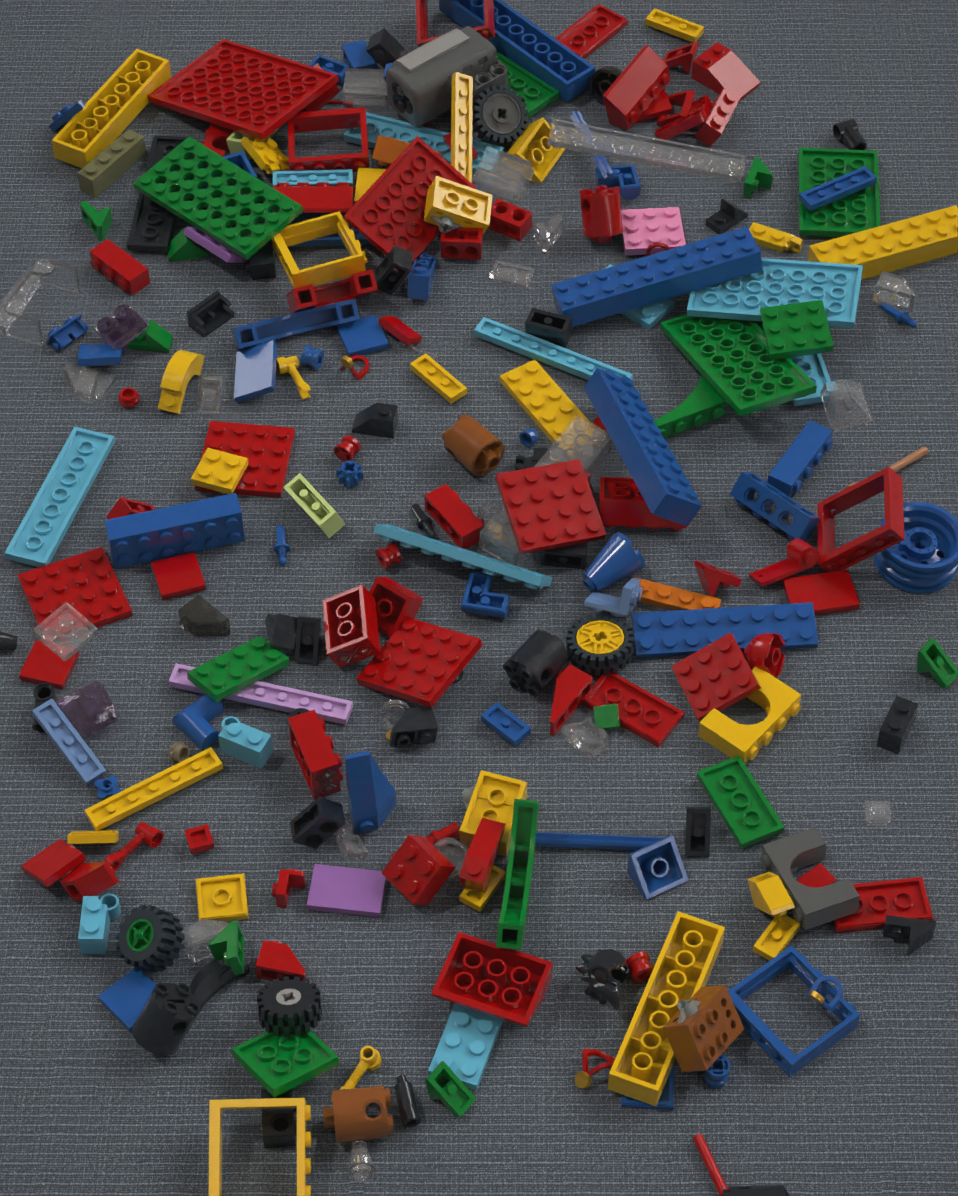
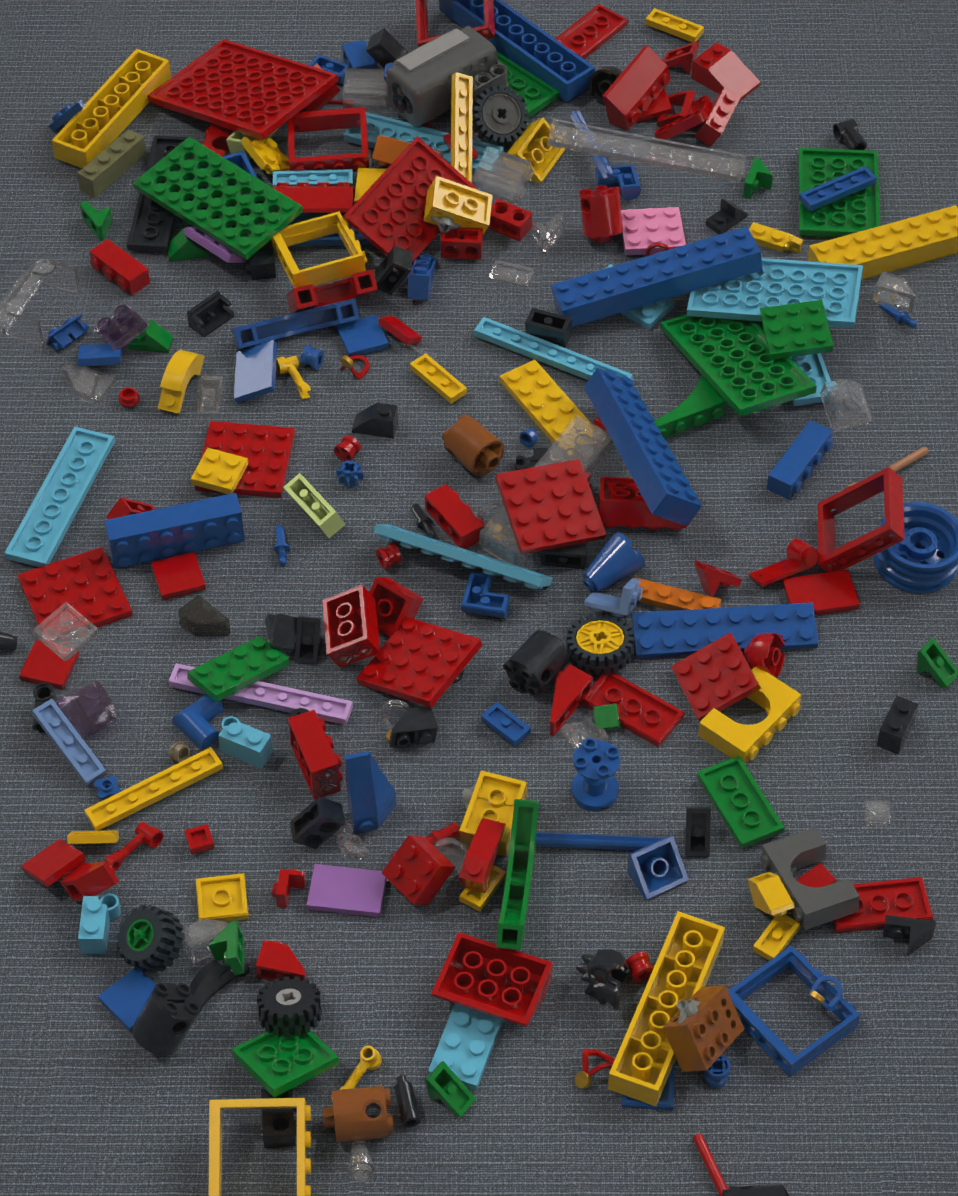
blue brick [730,472,820,541] -> none
none -> blue piece [571,738,621,812]

